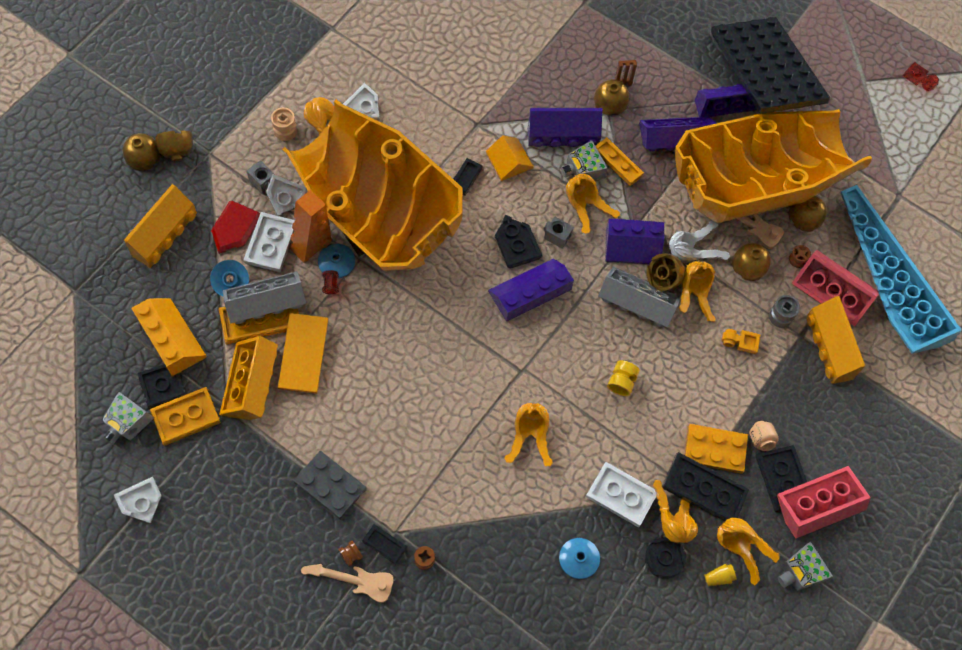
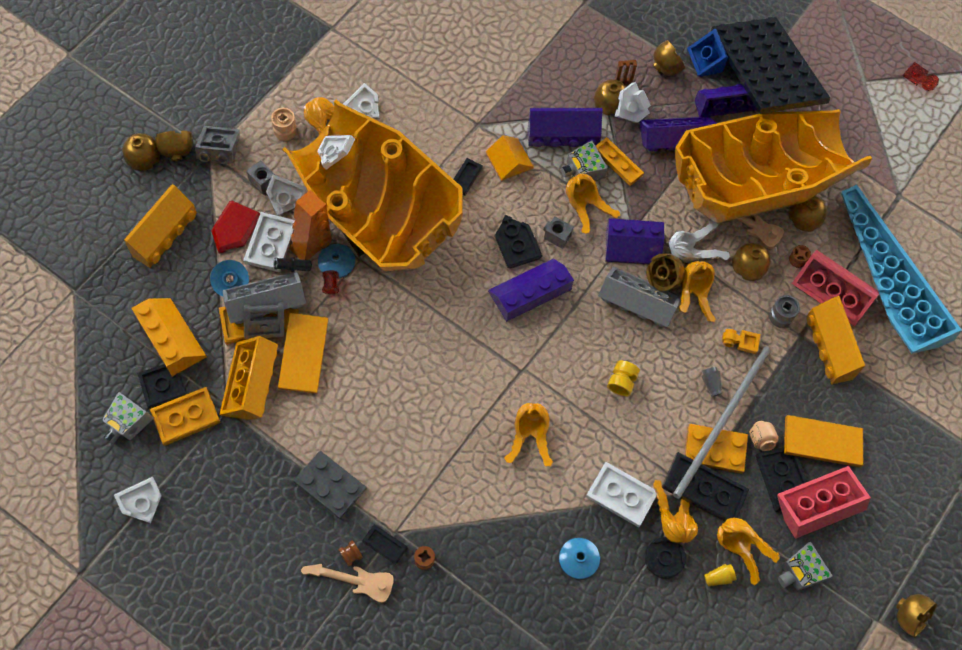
none -> flat silver plate [195,126,240,164]
none -> flat silver plate [243,302,284,339]
none -> black axle [273,257,312,272]
none -> white plate [318,135,355,169]
none -> white plate [615,82,651,123]
none -> pearl gold cylinder [653,40,685,76]
none -> light grey piece [673,346,771,499]
none -> blue slope [687,29,728,77]
none -> flat silver cone [701,367,722,397]
none -> light orange tile [784,415,863,467]
none -> pearl gold cylinder [896,594,937,637]

